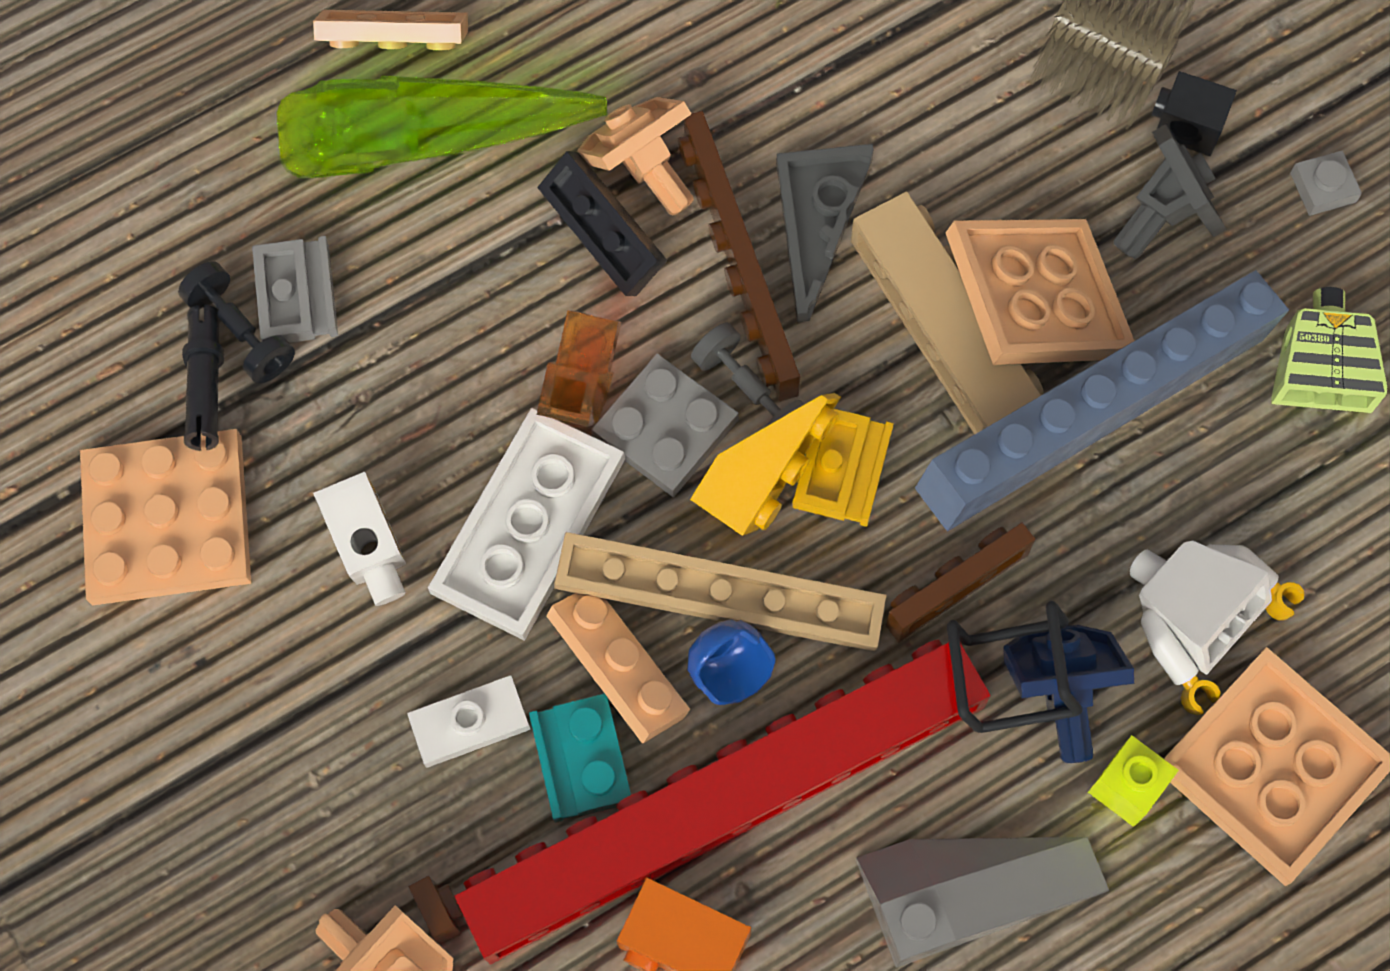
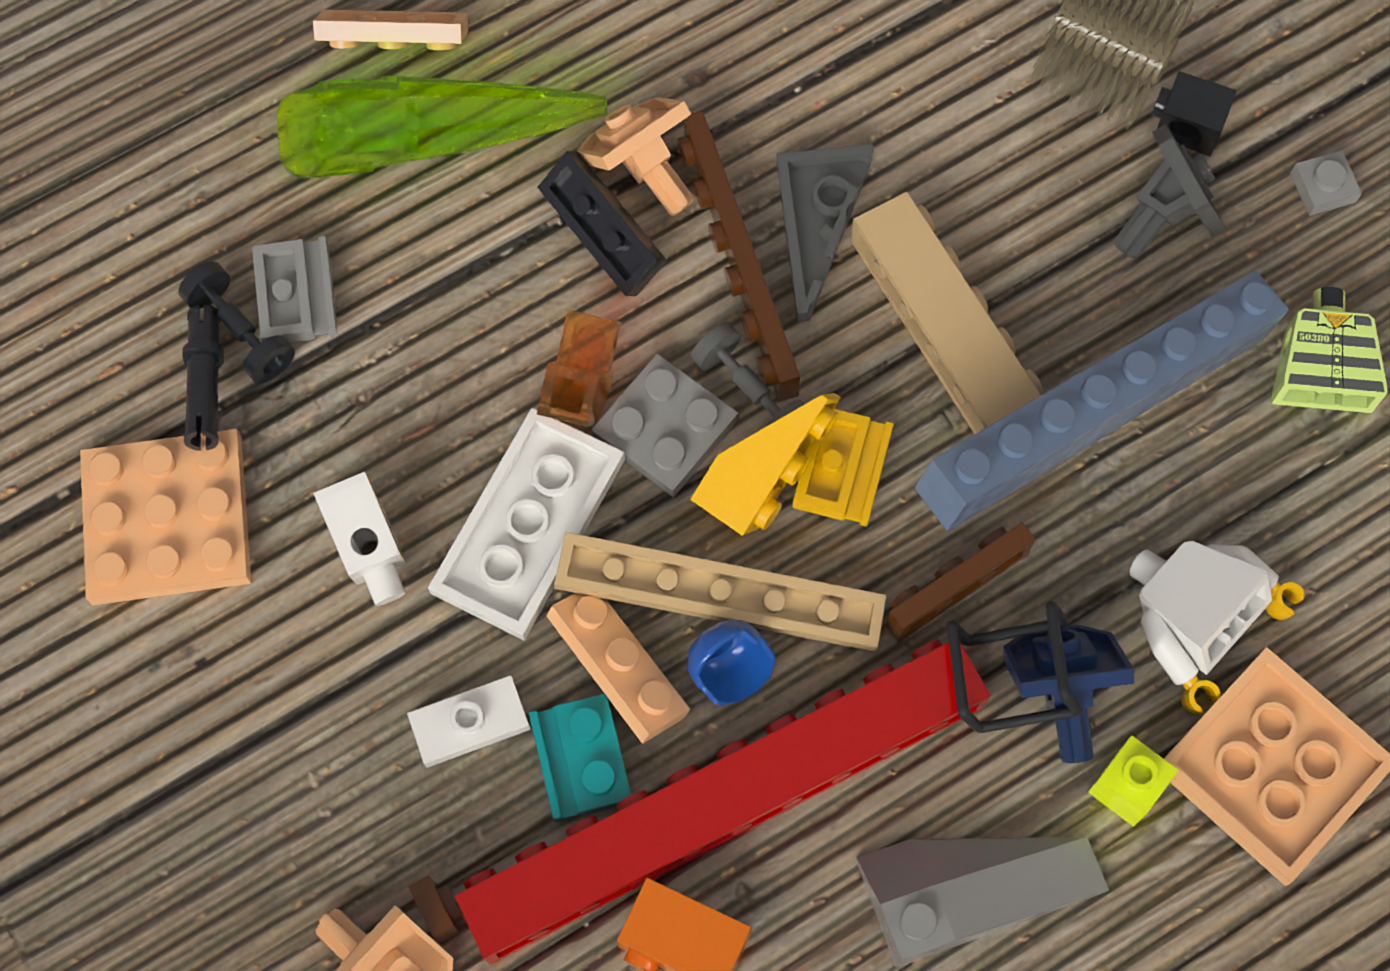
light nougat plate [946,219,1135,365] -> none

